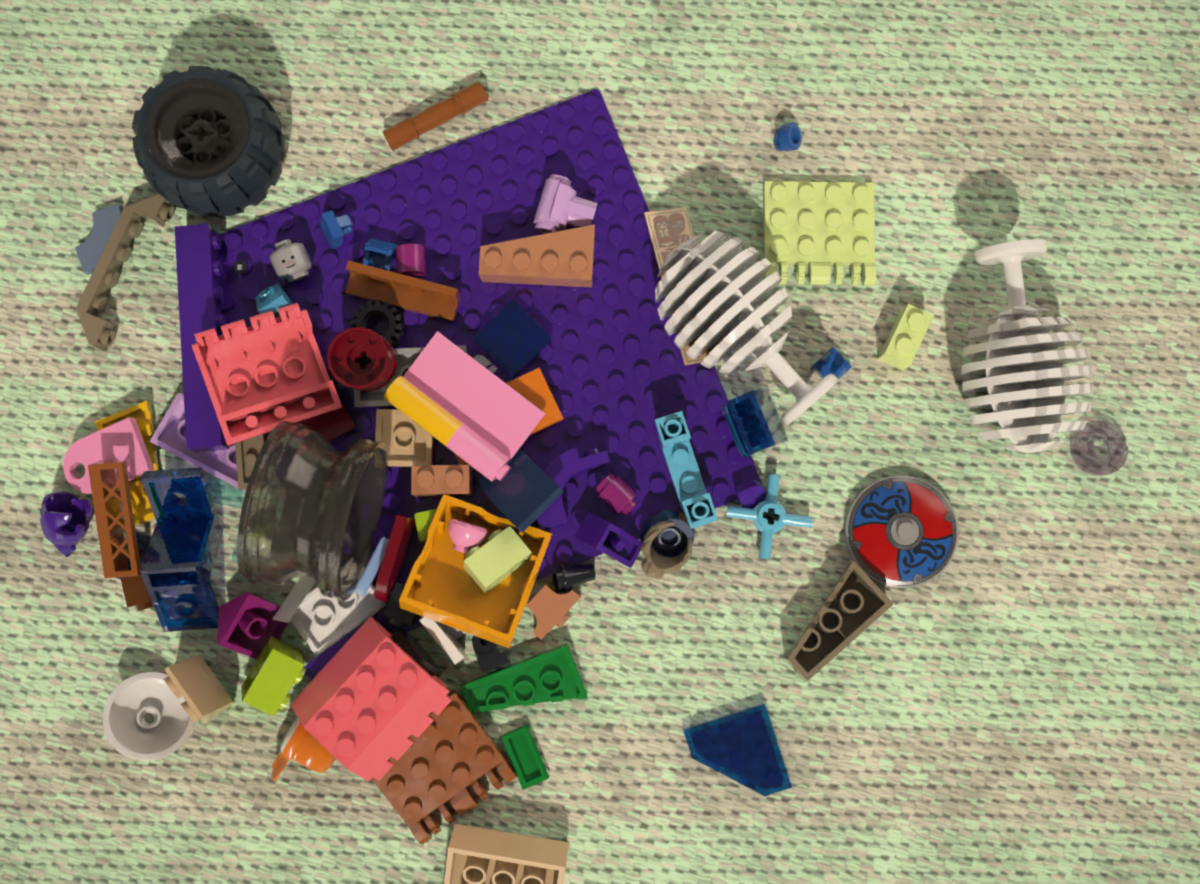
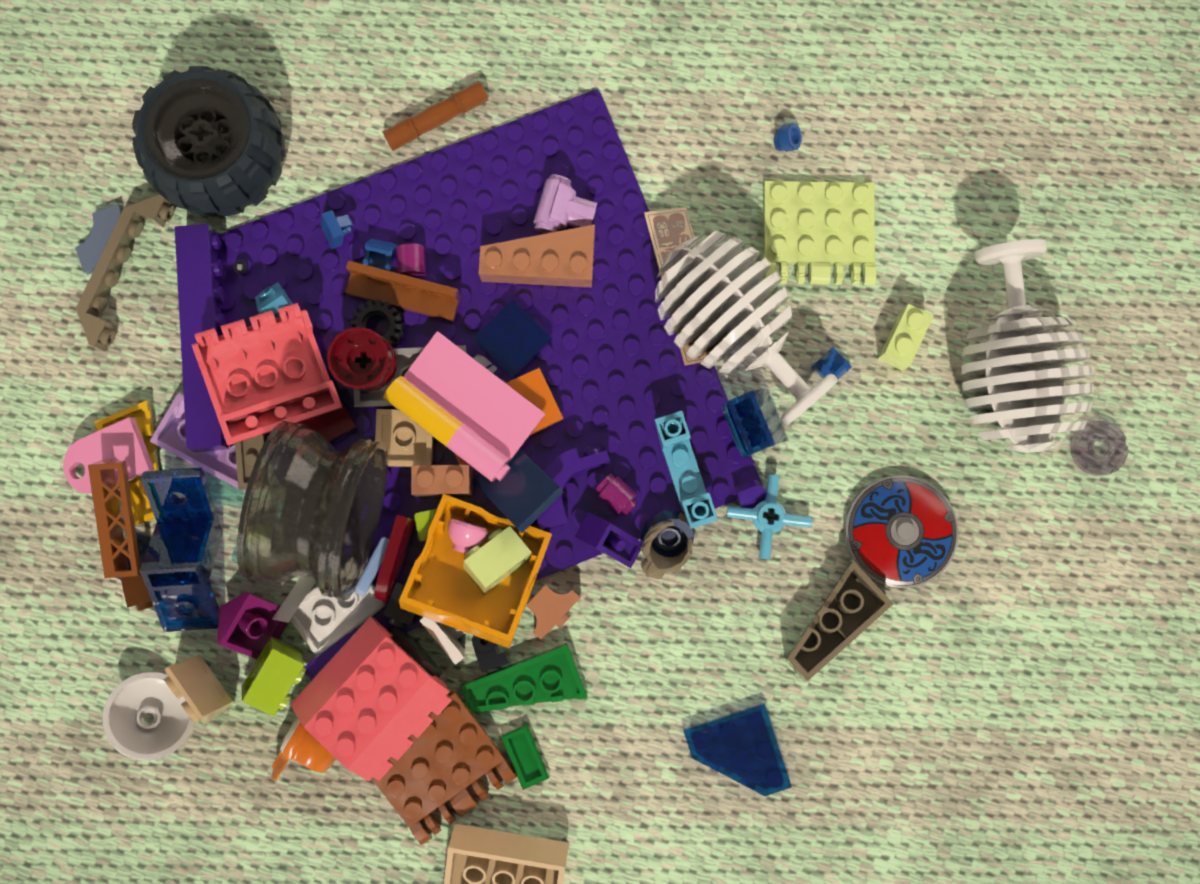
dark purple helmet [40,492,92,557] -> none
light grey head [270,239,312,283] -> none
black cone [552,563,596,592] -> none

